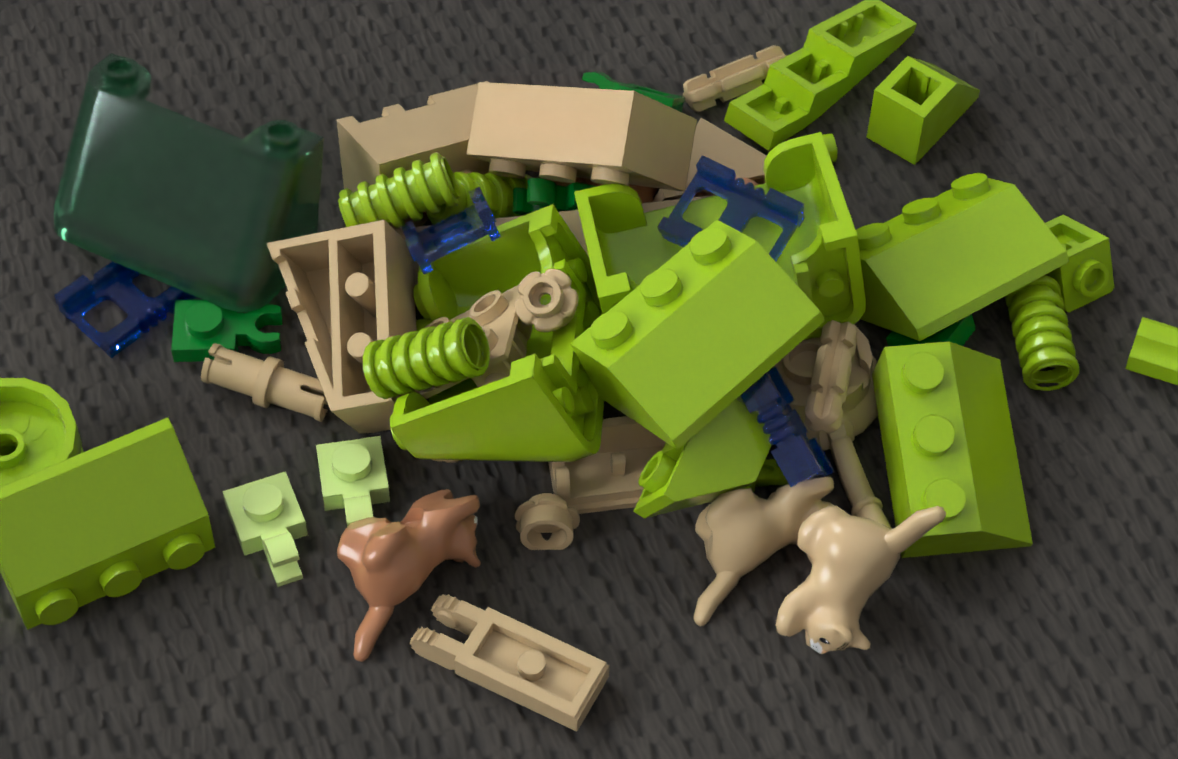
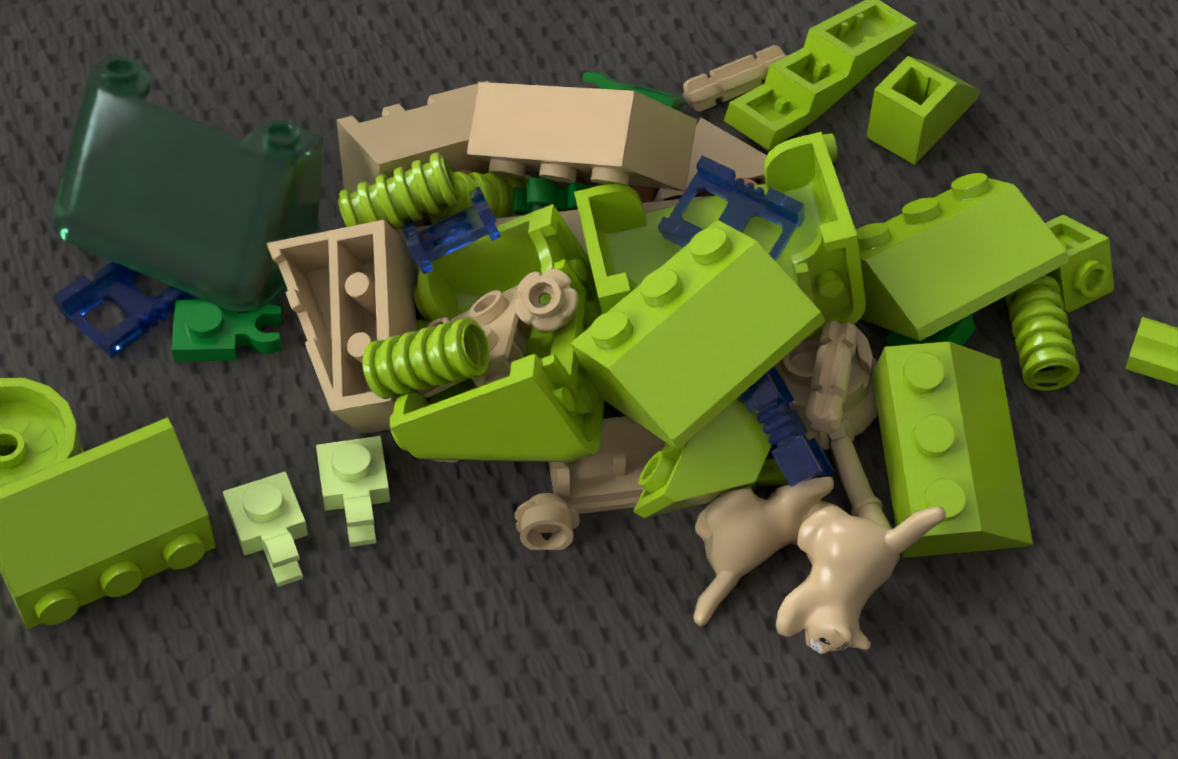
tan pin [201,343,328,422] -> none
nougat animal [337,489,481,662] -> none
tan hinge [409,594,610,732] -> none

